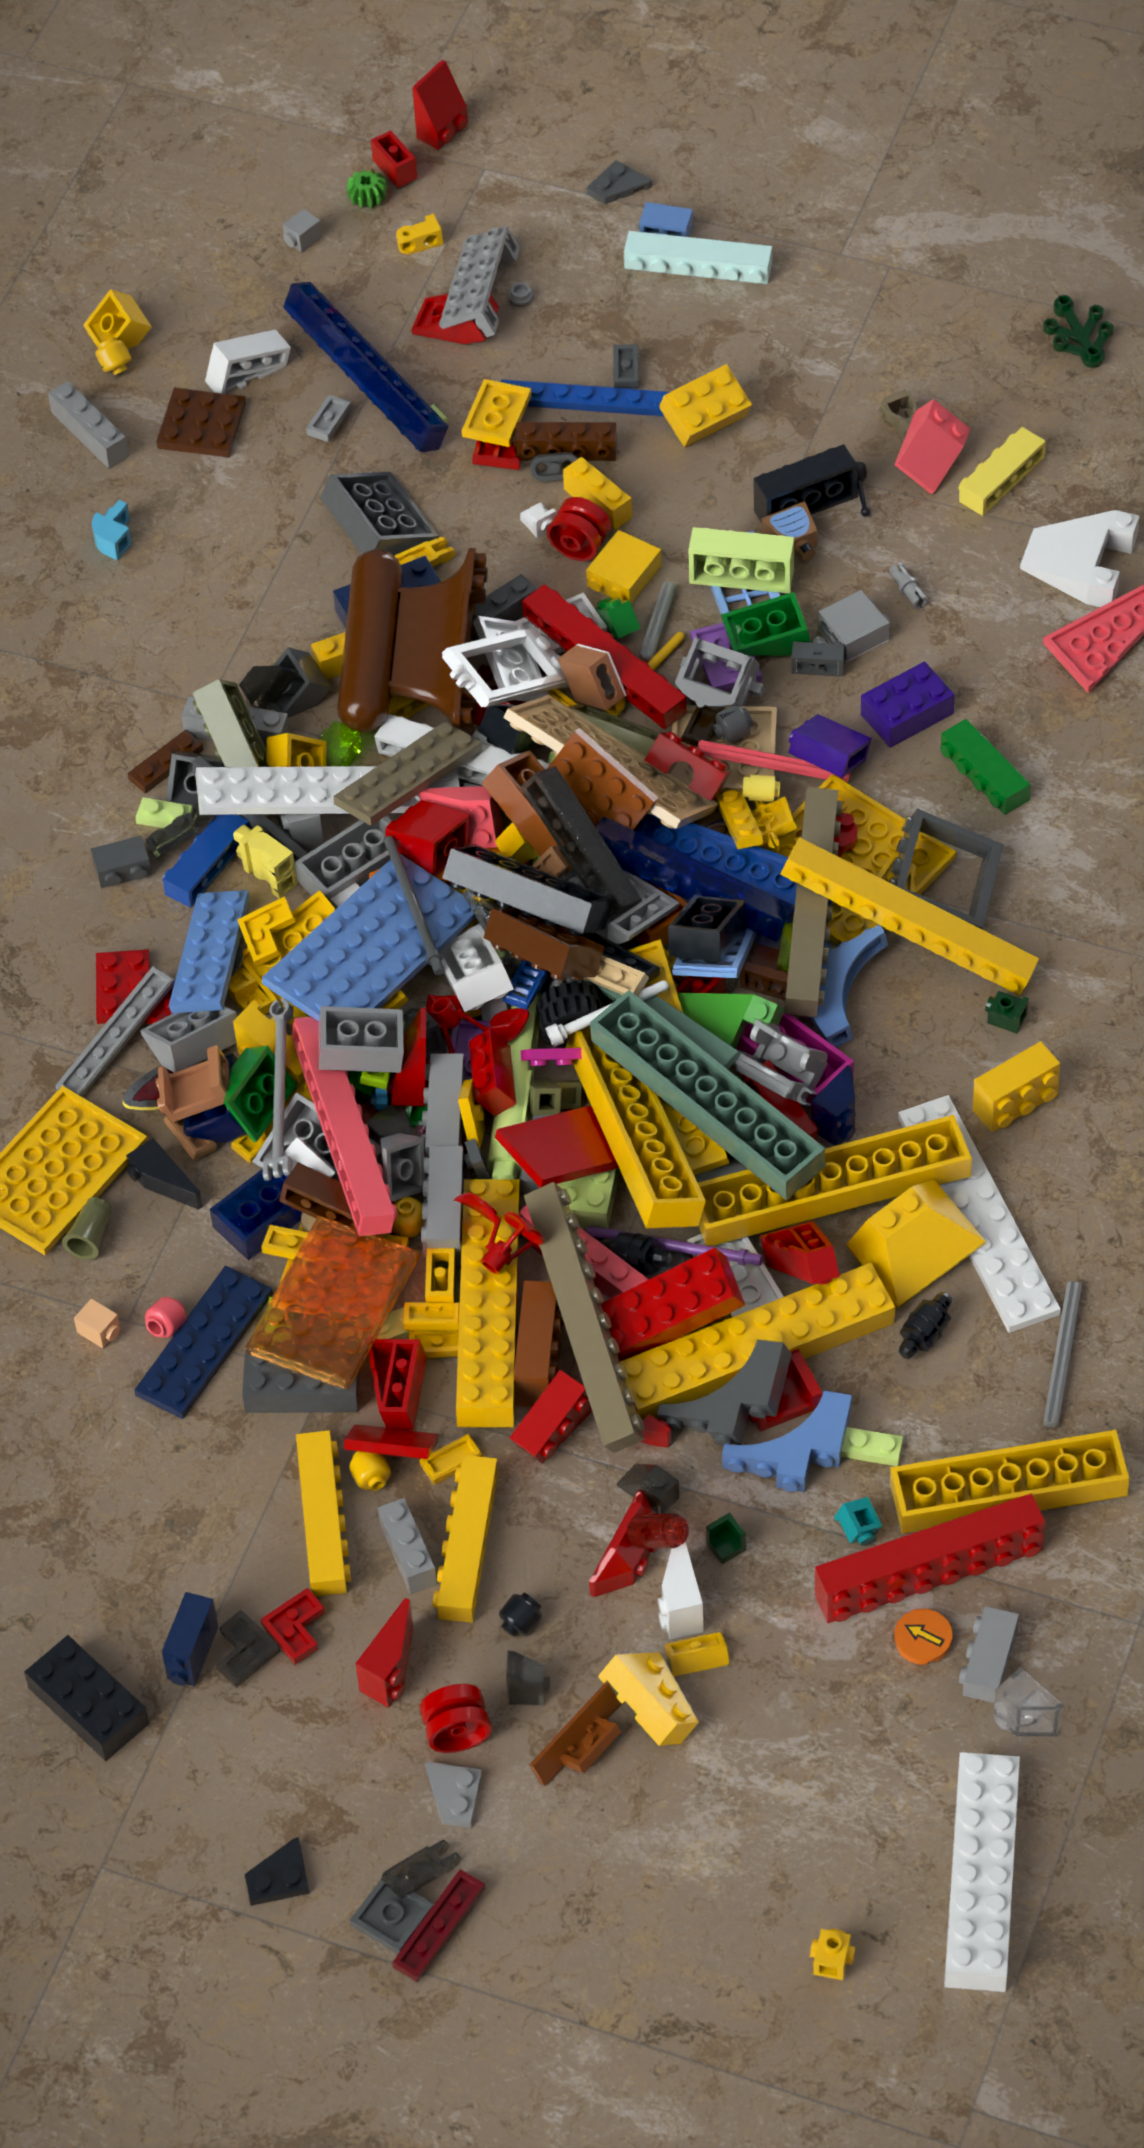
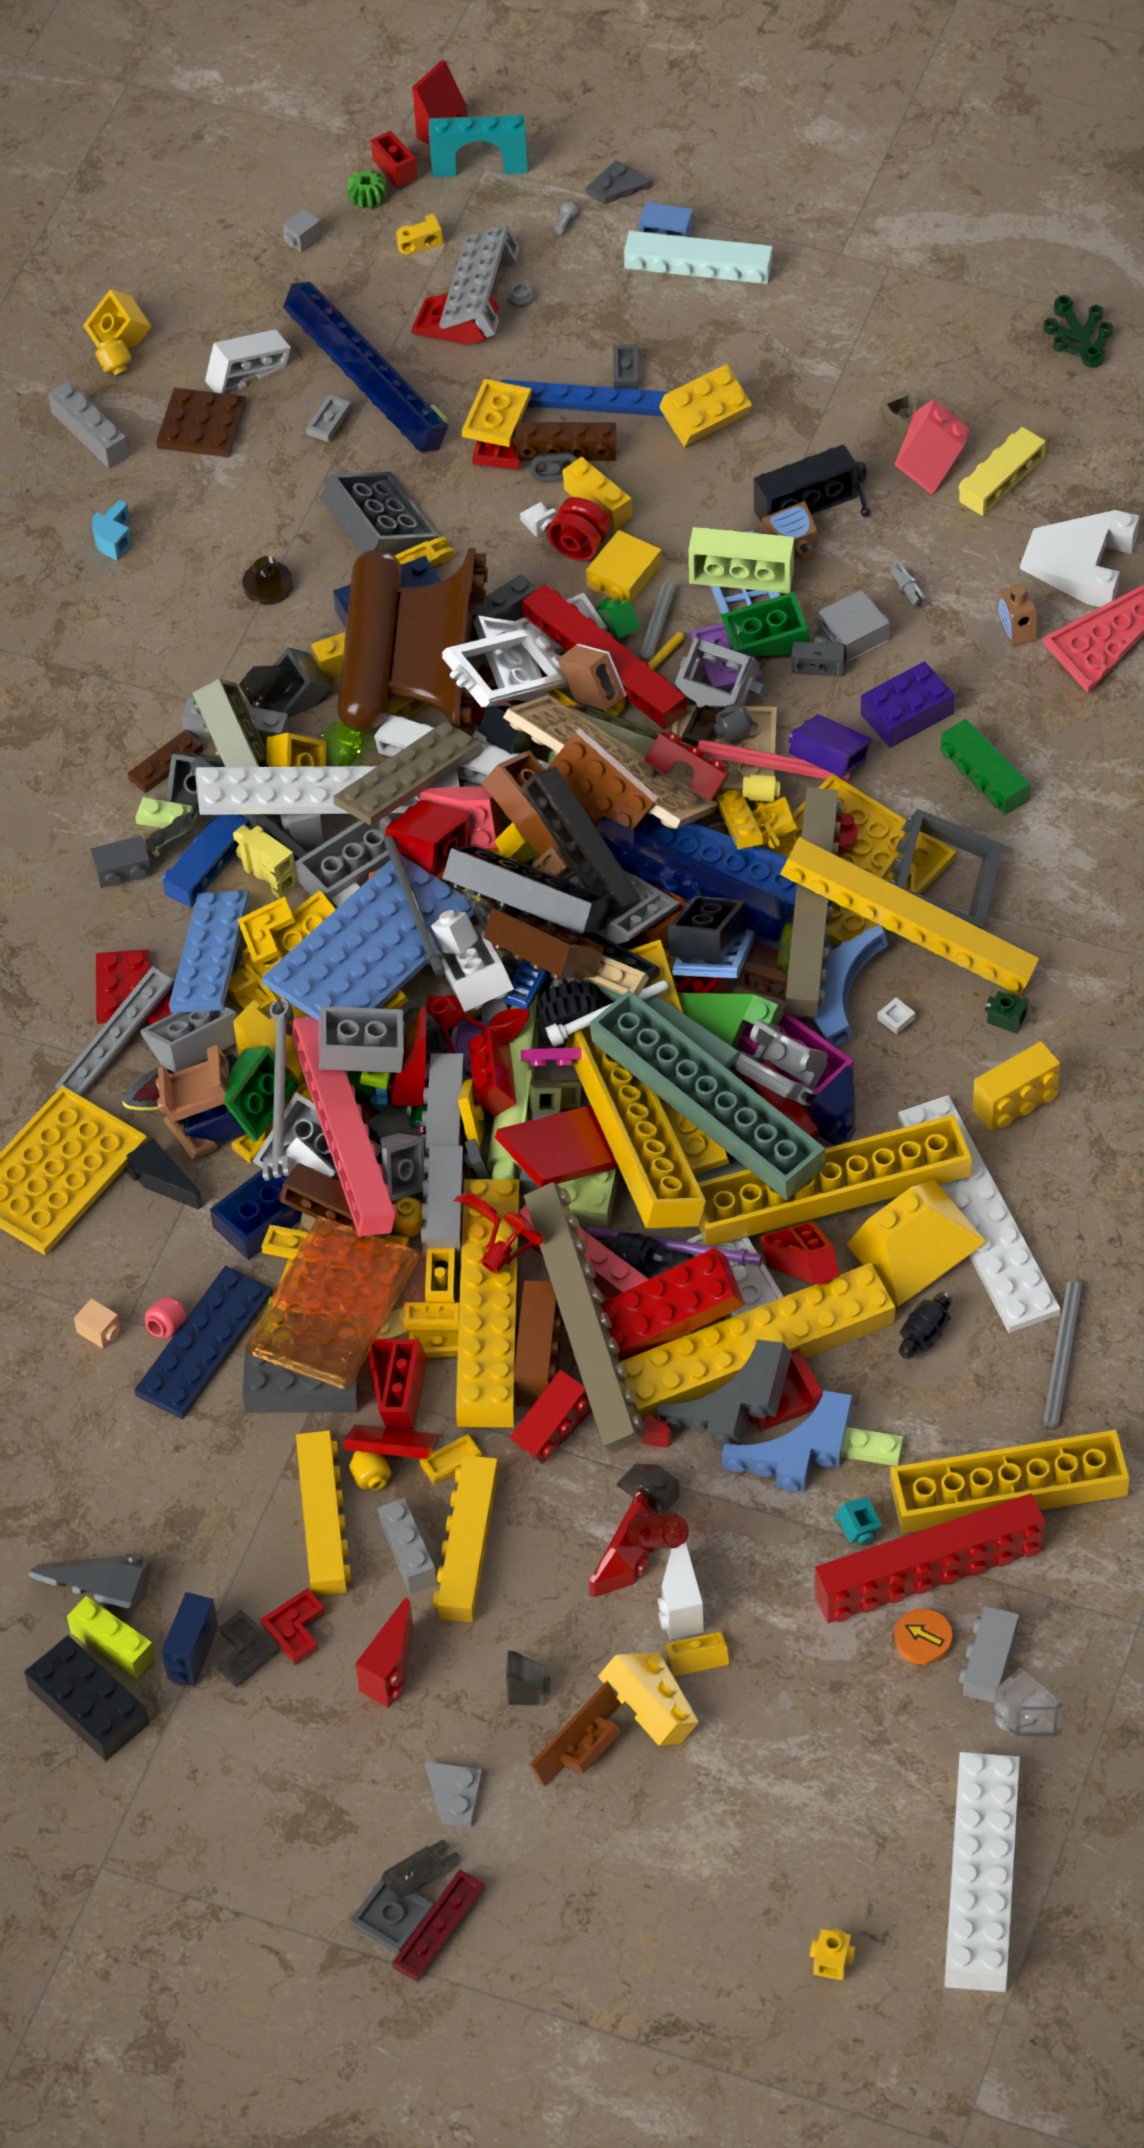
olive plant [62,1197,112,1260] -> none
black wing [245,1837,310,1906] -> none
red wheel [419,1684,492,1753] -> none
black head [499,1592,542,1637] -> none
dark green panel [706,1512,746,1564] -> none
none -> dark grey wedge [28,1554,152,1608]
none -> neon yellow brick [67,1596,155,1680]
none -> dark brown tile [242,556,293,605]
none -> teal arch [429,115,528,177]
none -> white brick [431,910,478,954]
none -> light grey bar [554,202,579,234]
none -> white plate [877,998,916,1034]
none -> medium nougat torso [996,584,1037,647]

